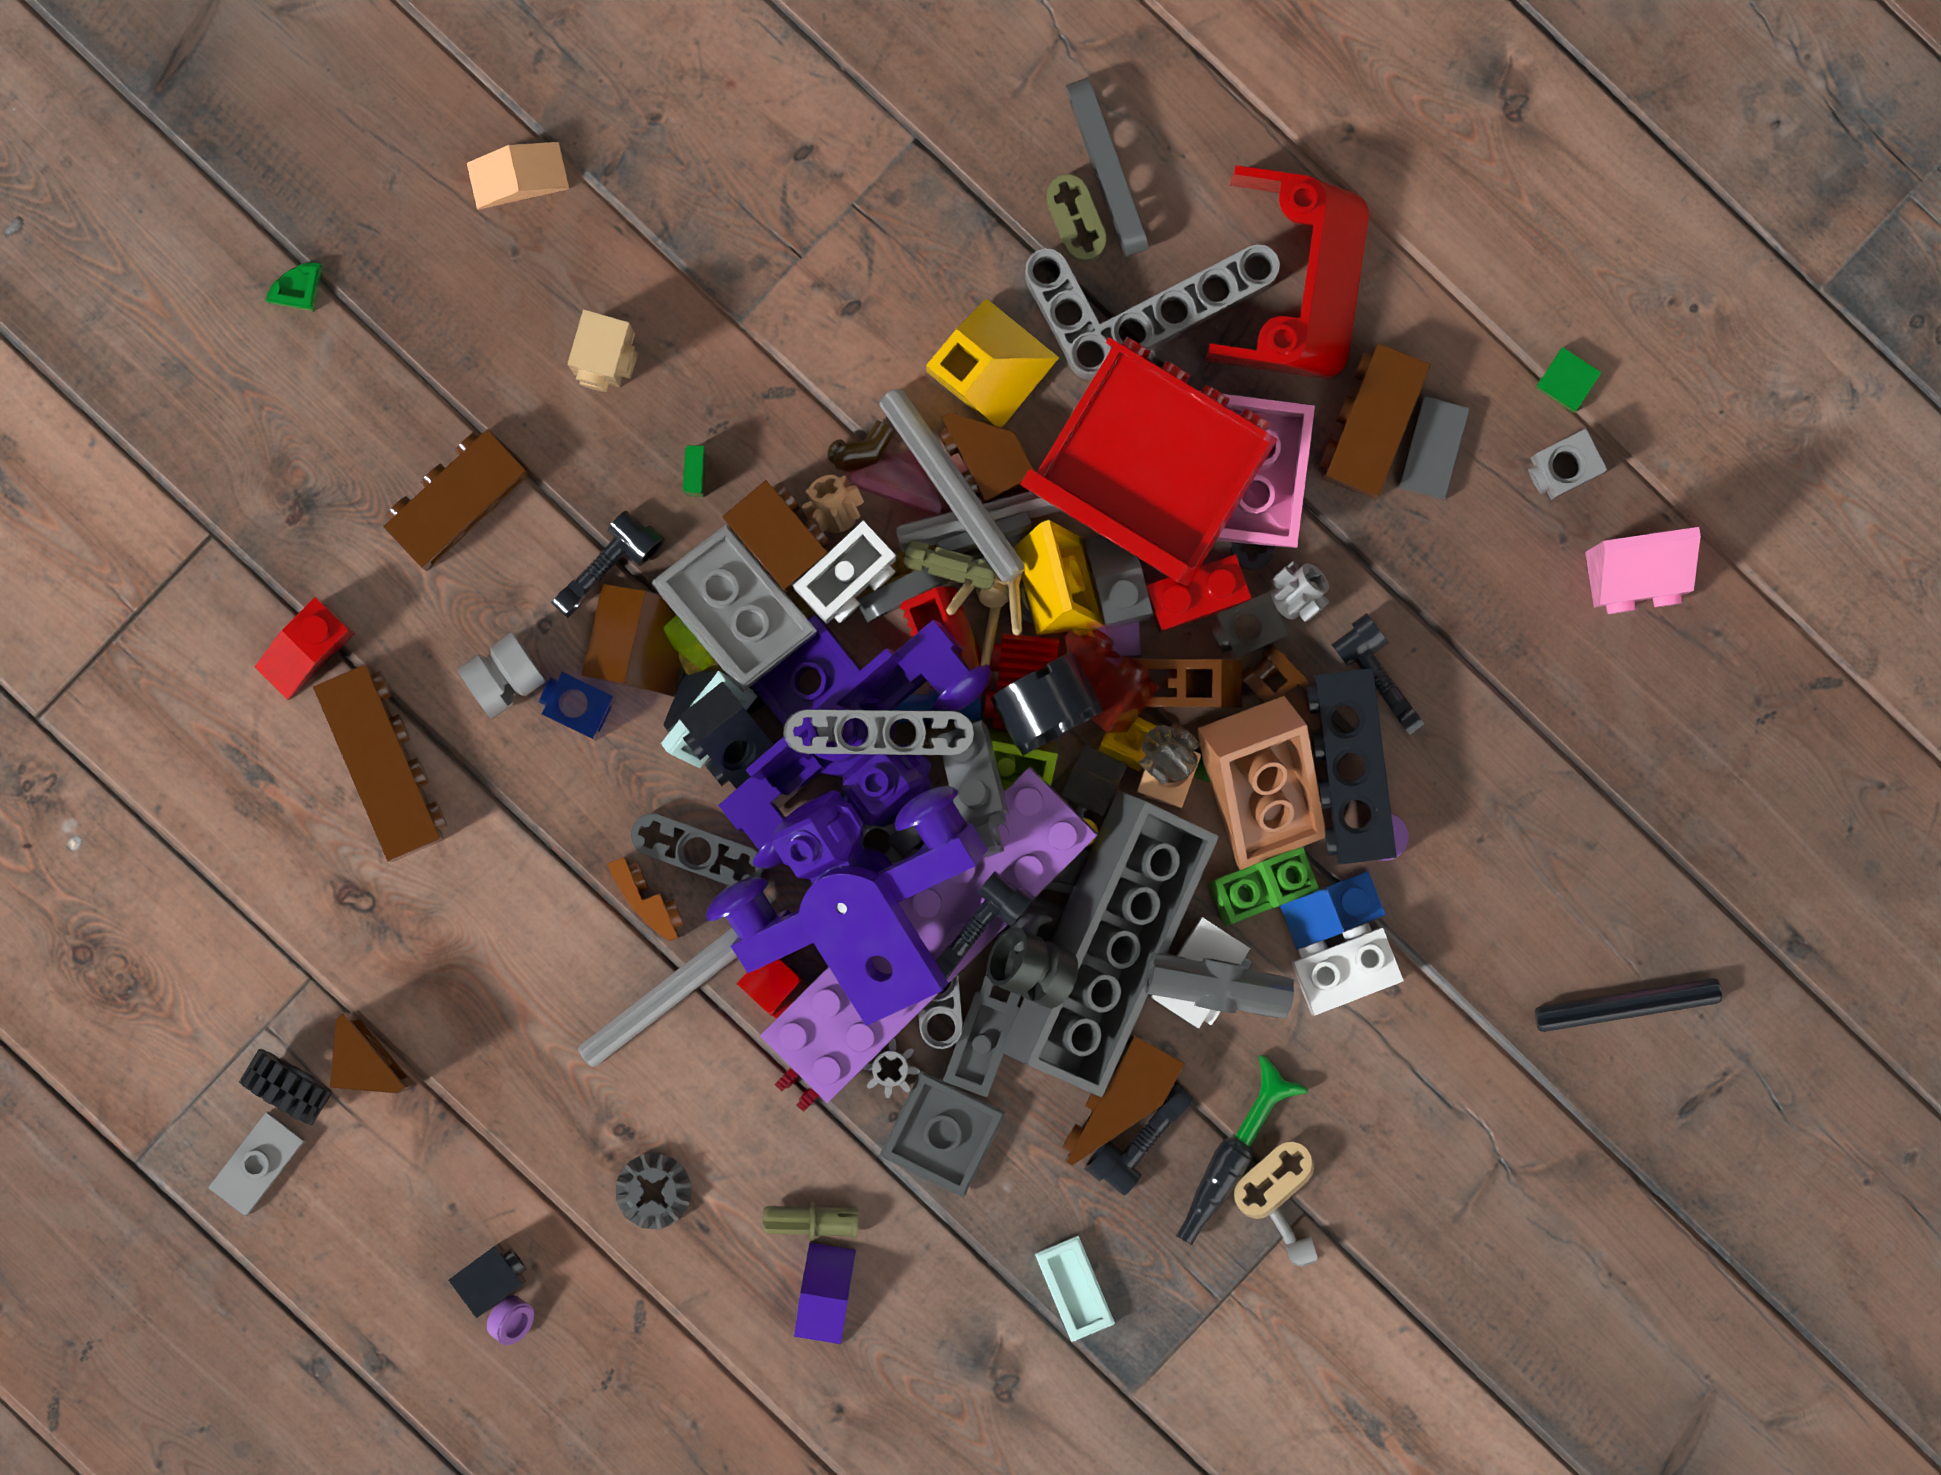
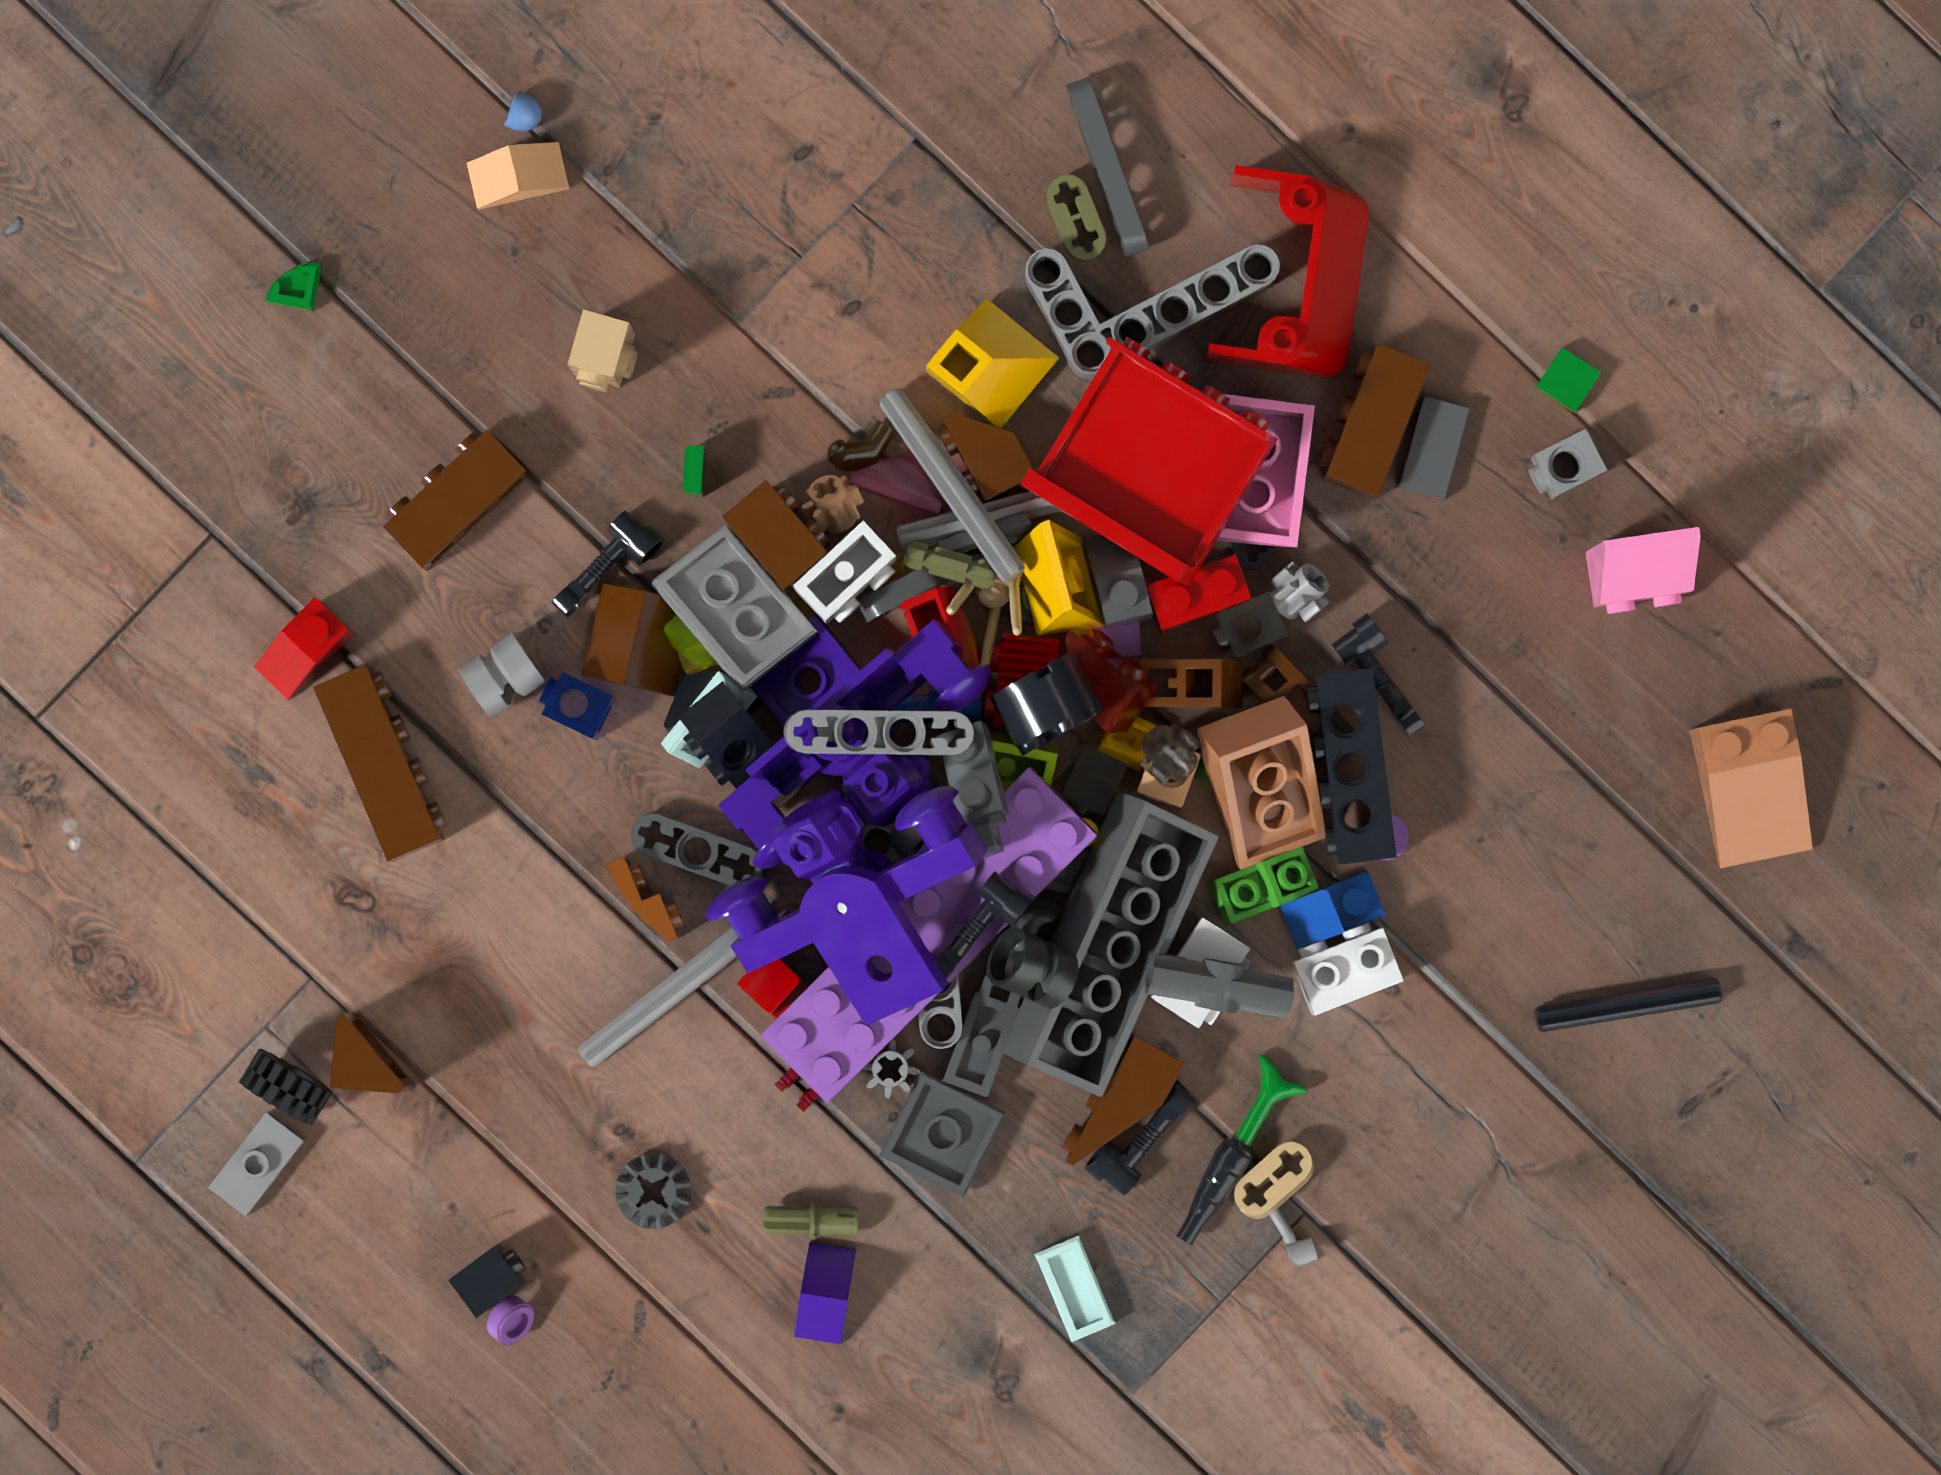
none -> medium blue hinge [503,91,542,132]
none -> nougat slope [1690,709,1813,869]

